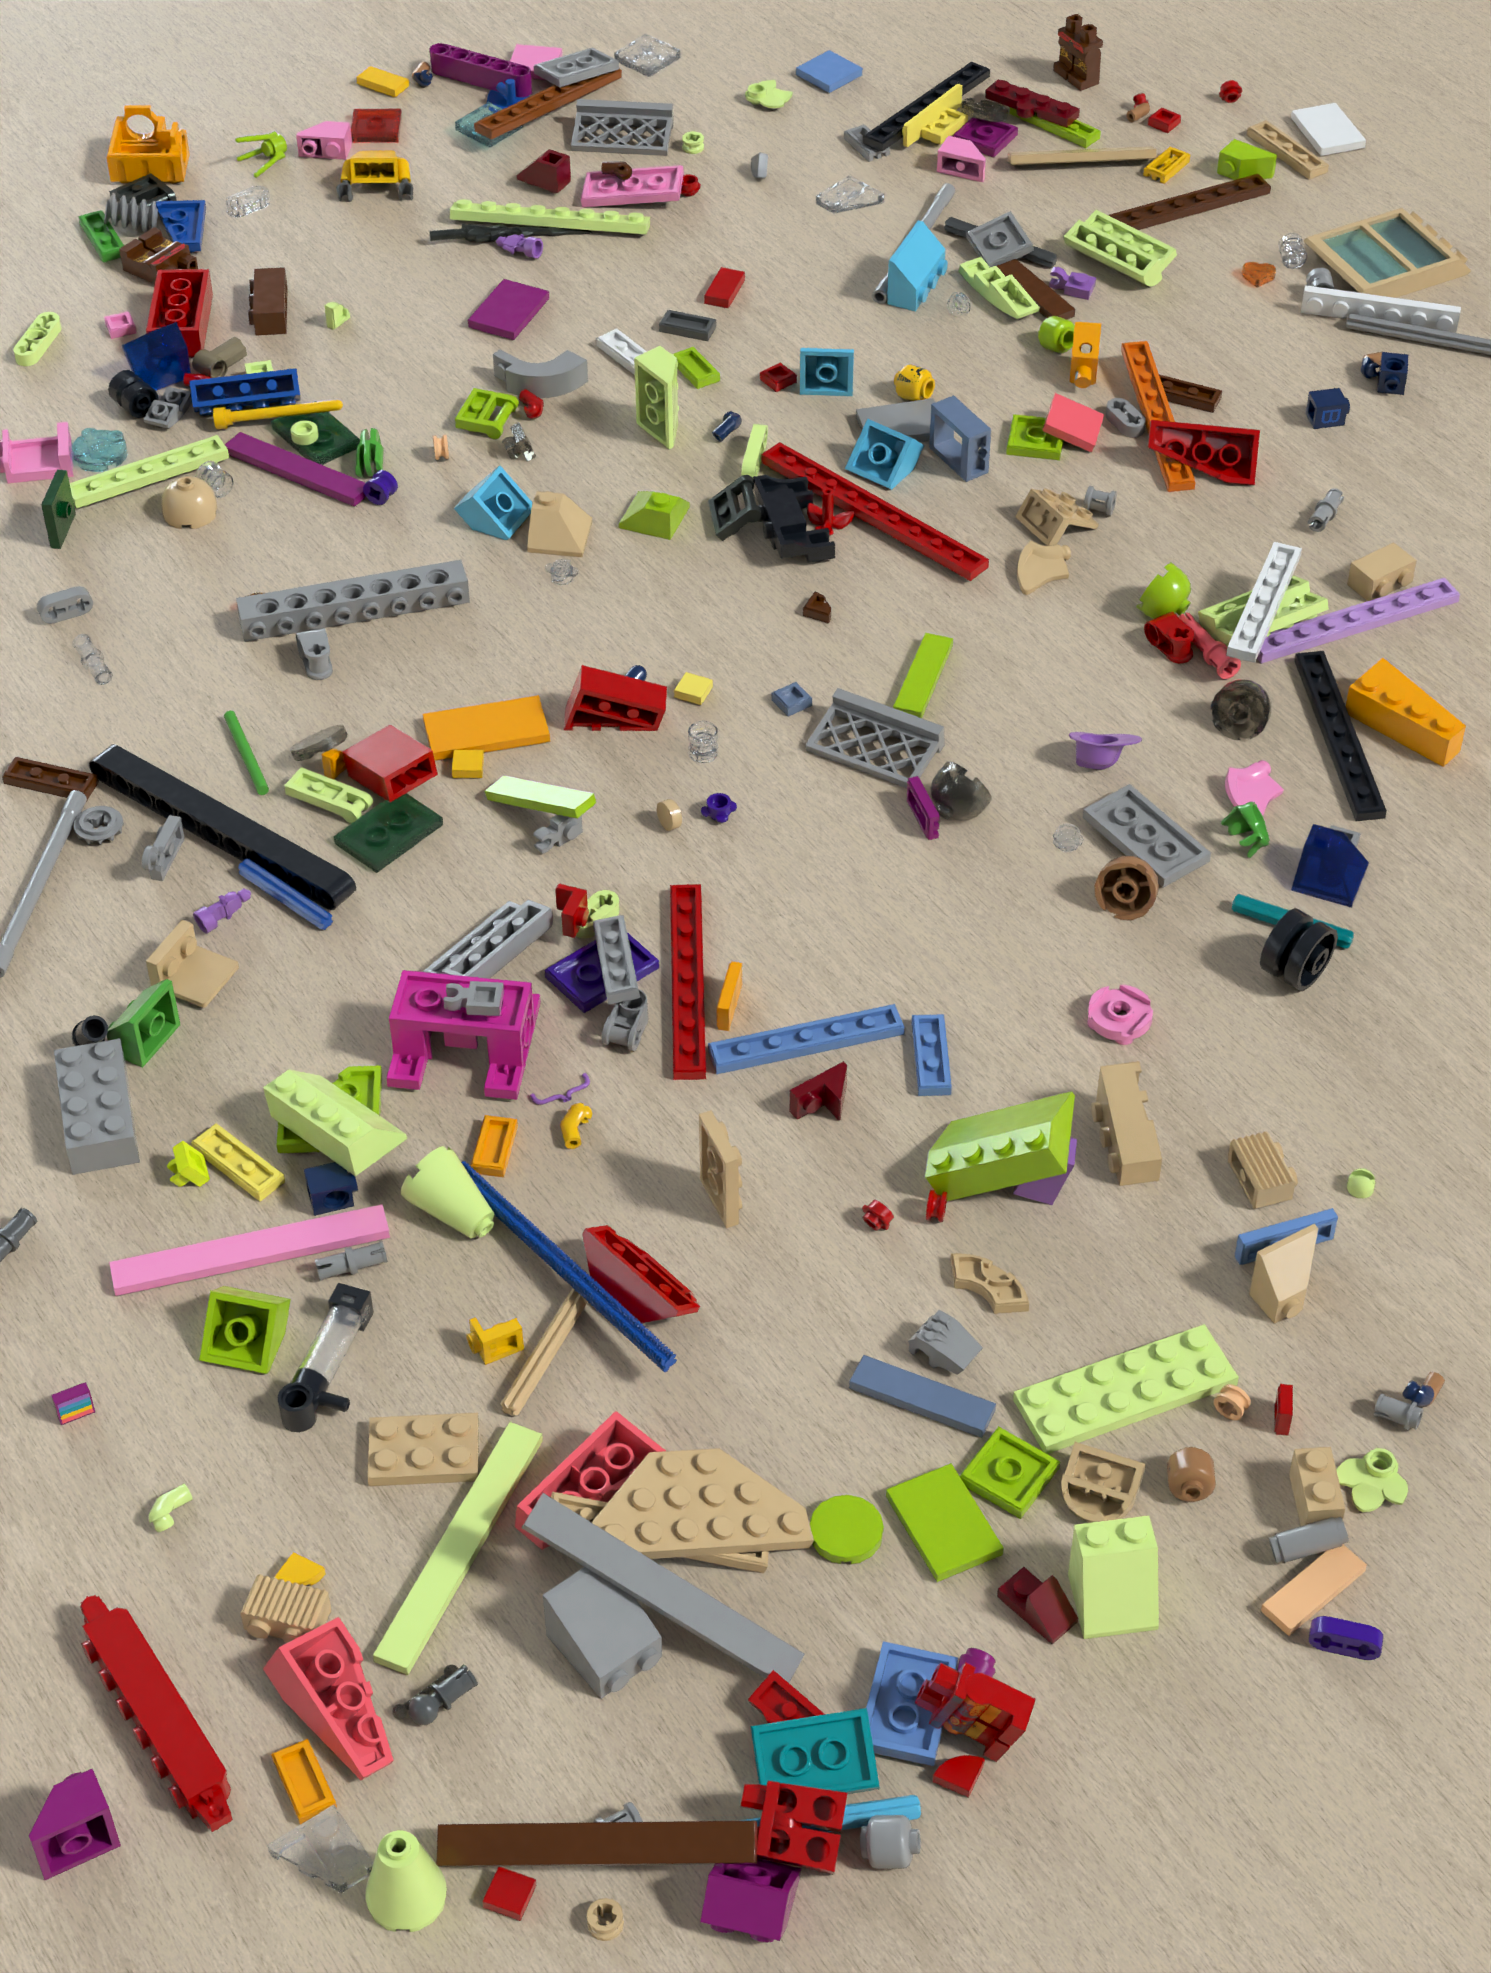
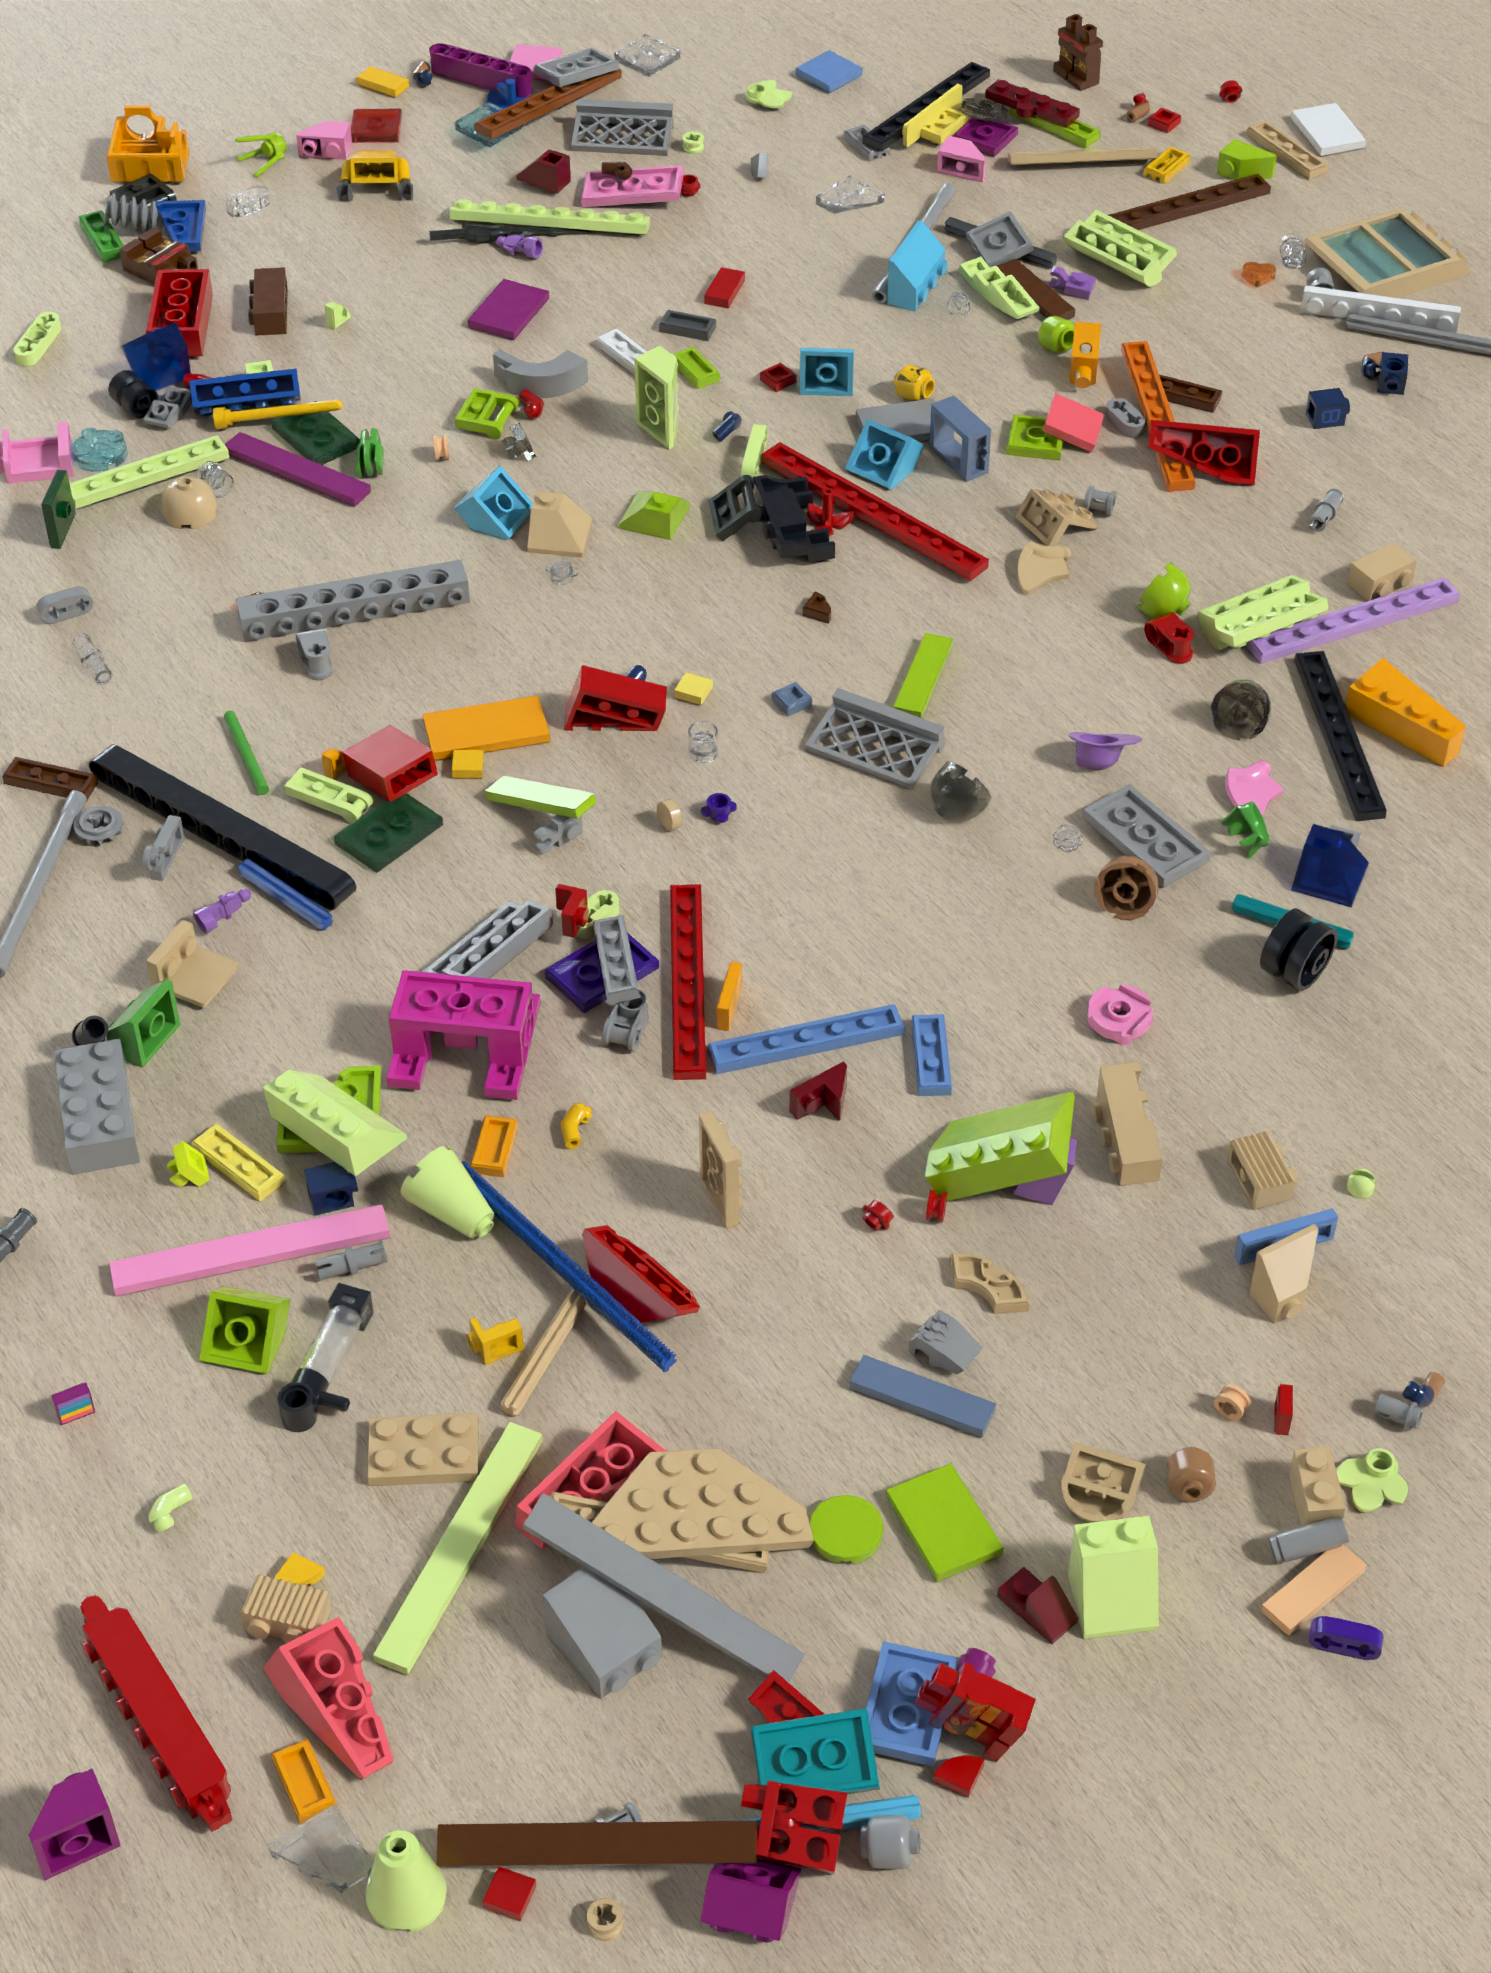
bright pink tile [104,312,136,339] -> none
dark tan piece [192,337,247,378] -> none
yellowish green tile [290,421,318,445] -> none
clear smoke tile [290,725,348,761] -> none
dark purple wheel [363,470,398,505] -> none
clear smoke hinge [392,1665,458,1719] -> none
dark grey pin [409,1664,478,1725] -> none
light grey plate [444,981,504,1016] -> none
medium lavender piece [530,1073,590,1105] -> none
magenta tile [906,776,940,840] -> none
lime tile [960,1426,1060,1519] -> none
yellowish green plate [1013,1324,1239,1454] -> none
coral pin [1179,612,1241,679] -> none
white plate [1226,542,1302,663] -> none

